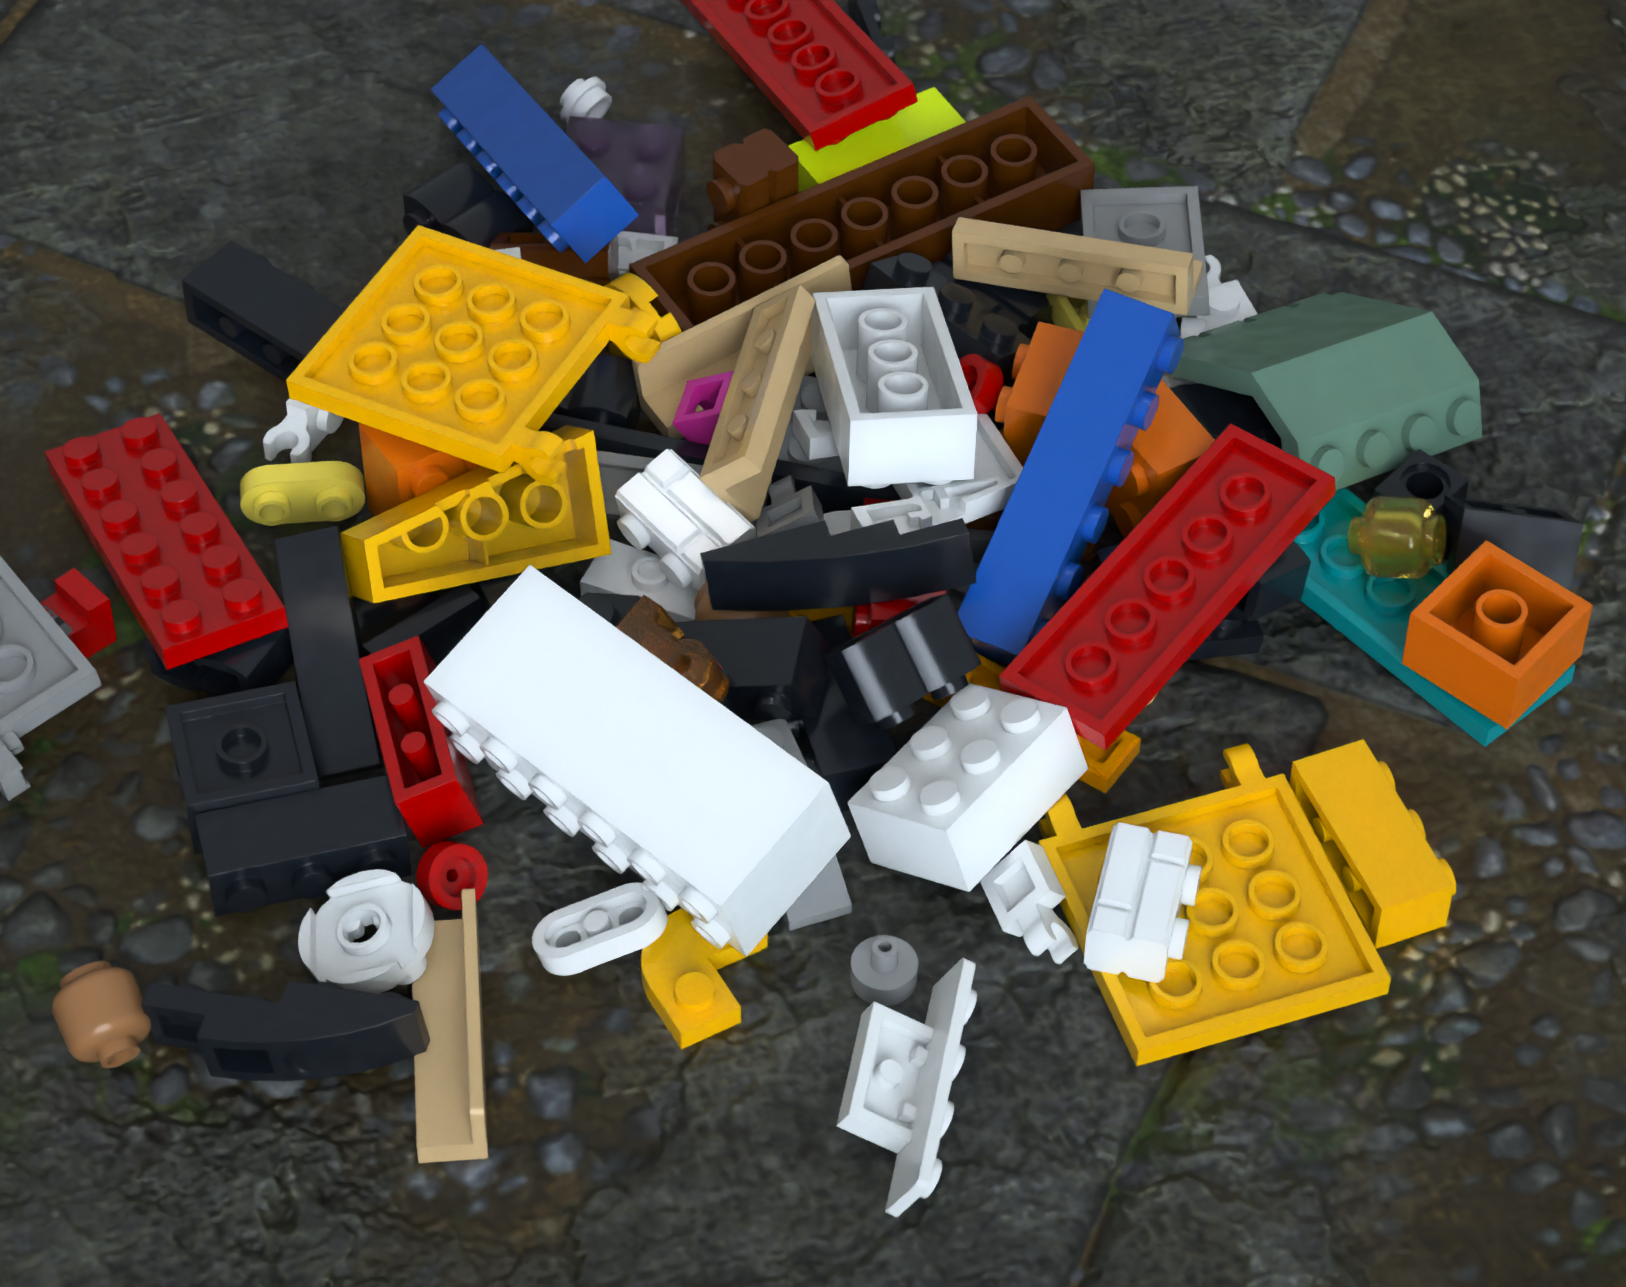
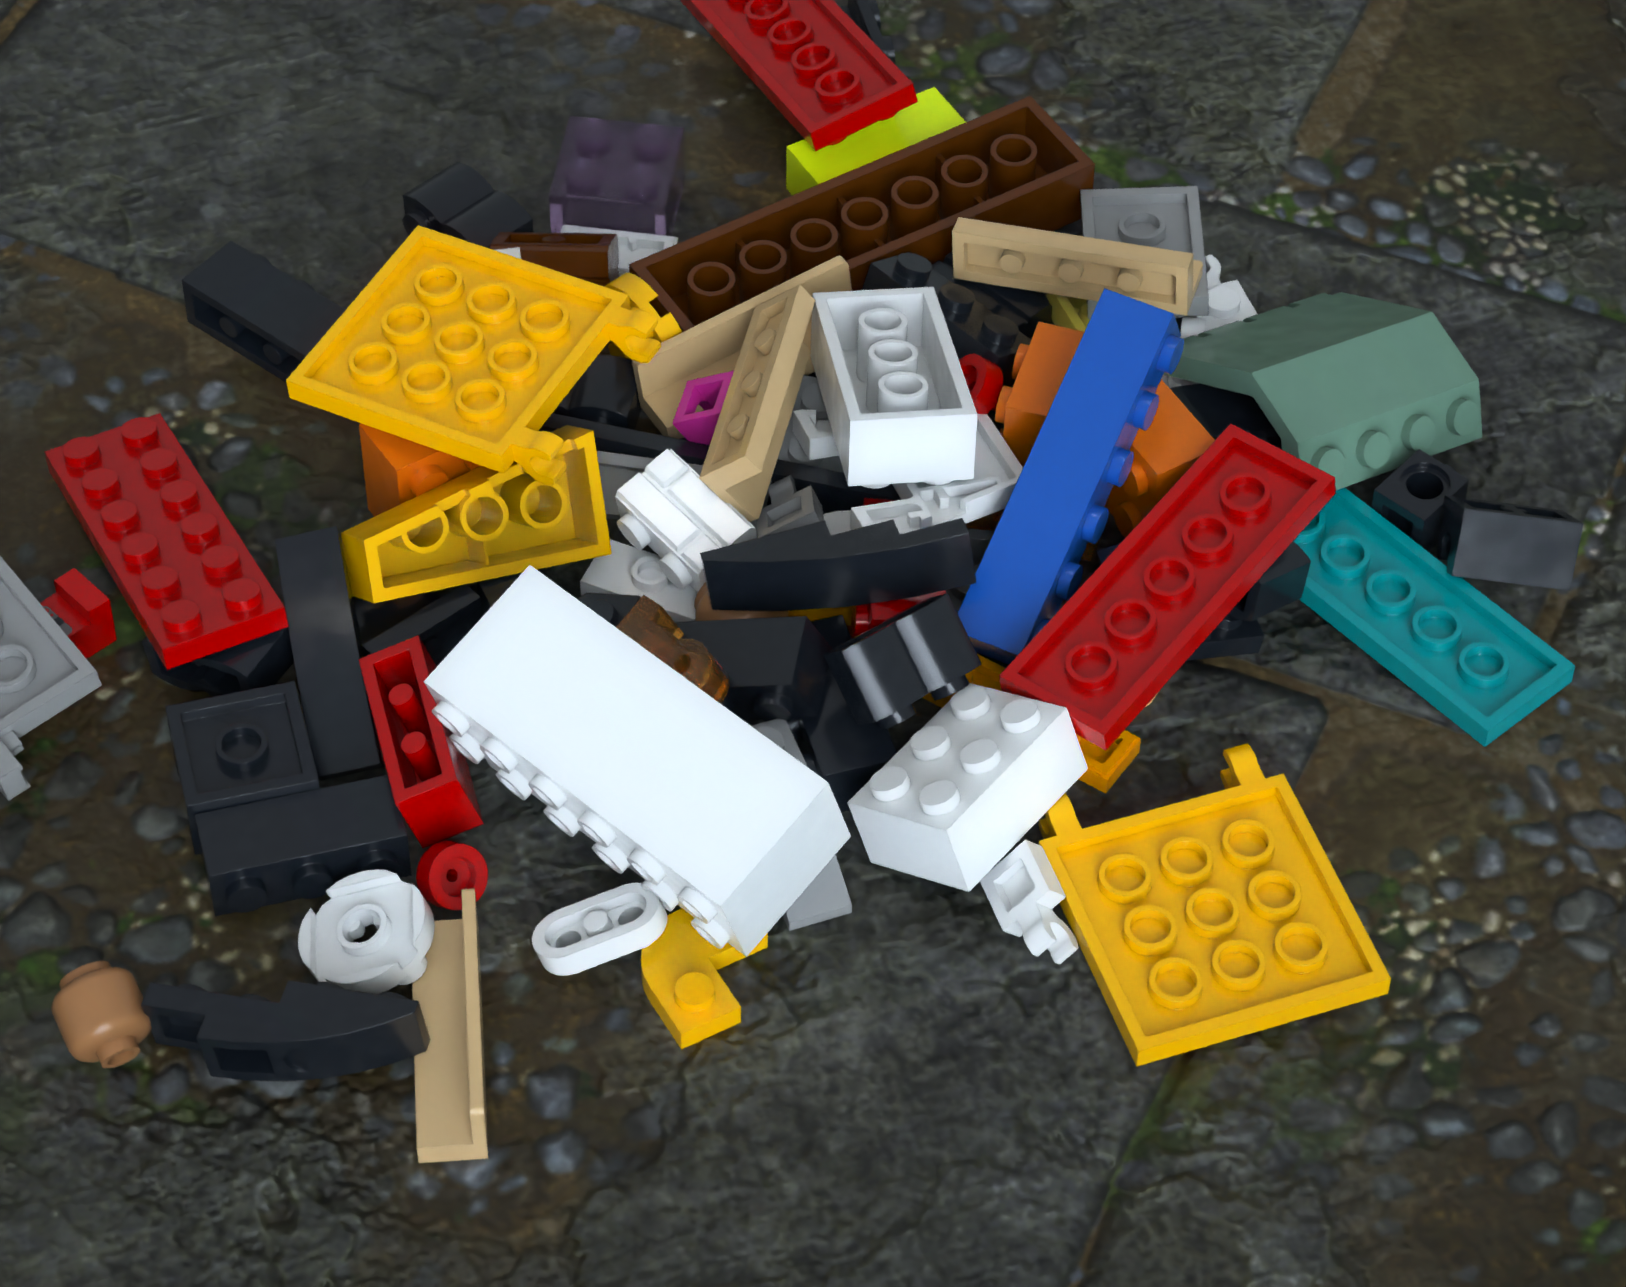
light yellow plate [240,461,365,526] -> none
white plate [263,398,344,463] -> none
blue brick [431,43,639,264] -> none
white plate [560,76,612,131] -> none
reddish brown brick [707,128,798,231] -> none
white bracket [836,958,977,1217] -> none
light grey tile [850,935,918,1006] -> none
white brick [1083,822,1202,983] -> none
yellow brick [1289,739,1456,949] -> none
clear yellow head [1348,496,1446,580] -> none
orange brick [1402,540,1593,729] -> none

